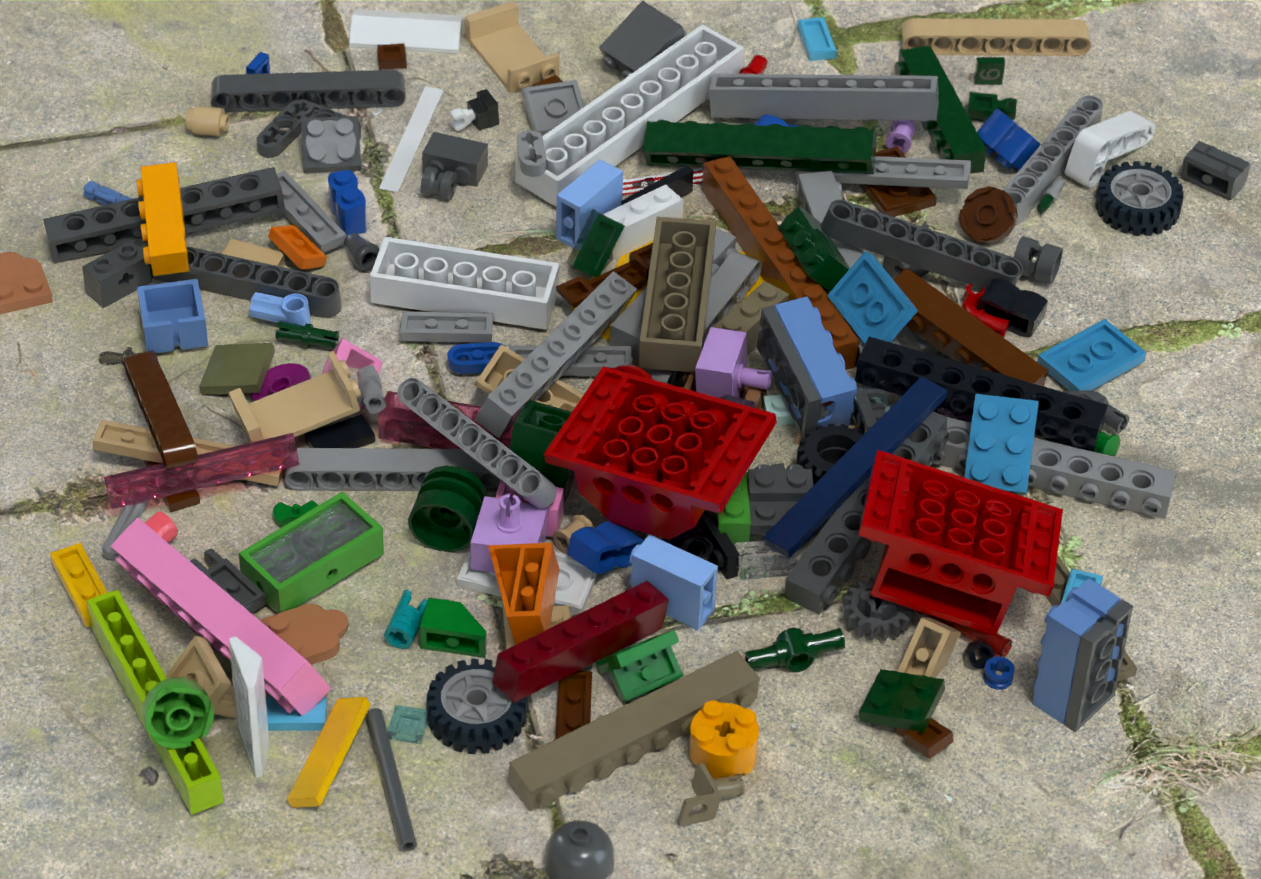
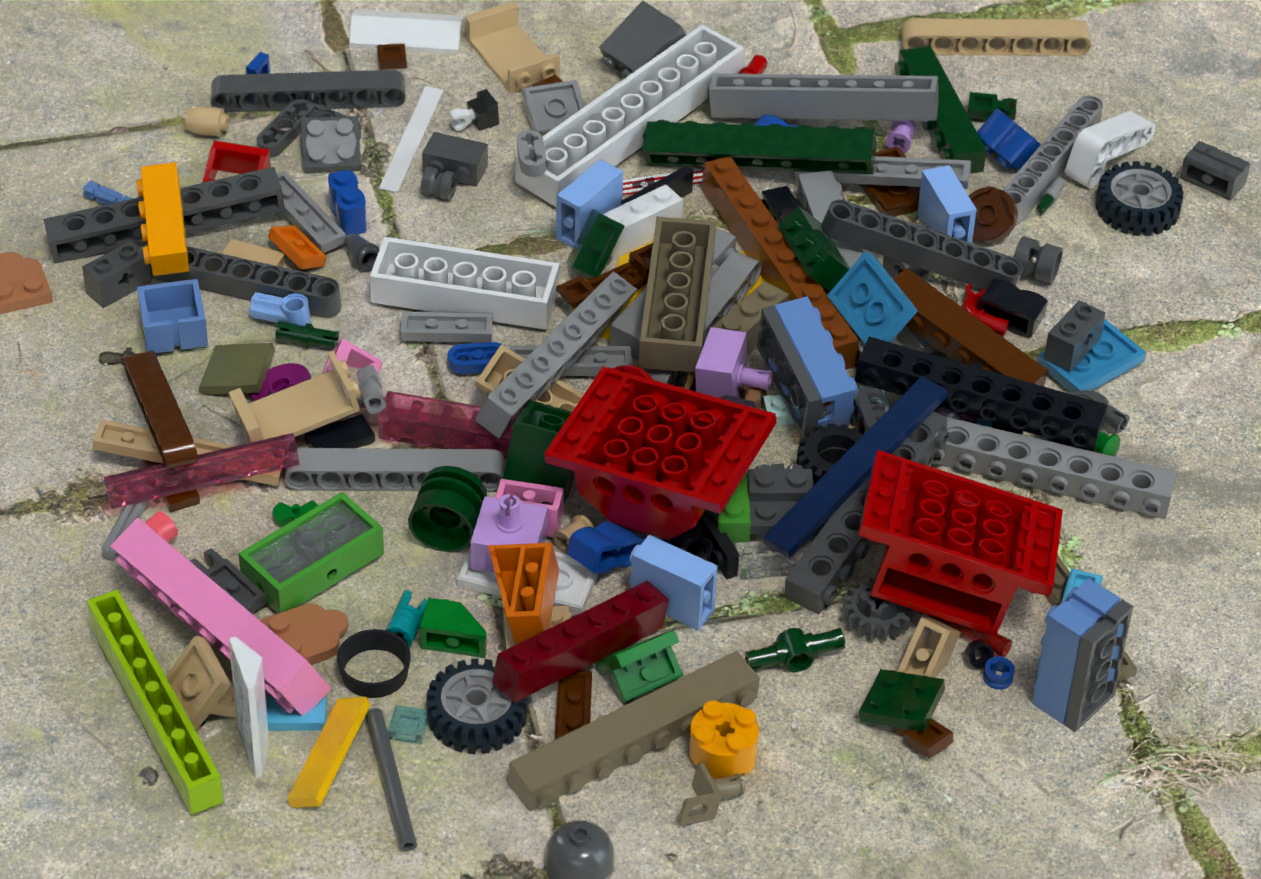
yellow plate [50,542,108,627] -> none
bright green cylinder [143,677,214,749] -> none
light grey beam [397,378,557,508] -> none
medium azure tile [797,17,837,61] -> none
dark azure plate [964,394,1039,496] -> none
dark green tile [974,57,1005,85] -> none
none -> red tile [202,140,271,183]
none -> black tyre [337,629,411,698]
none -> black piece [761,186,800,225]
none -> light blue brick [917,165,977,243]
none -> dark grey brick [1044,300,1105,372]

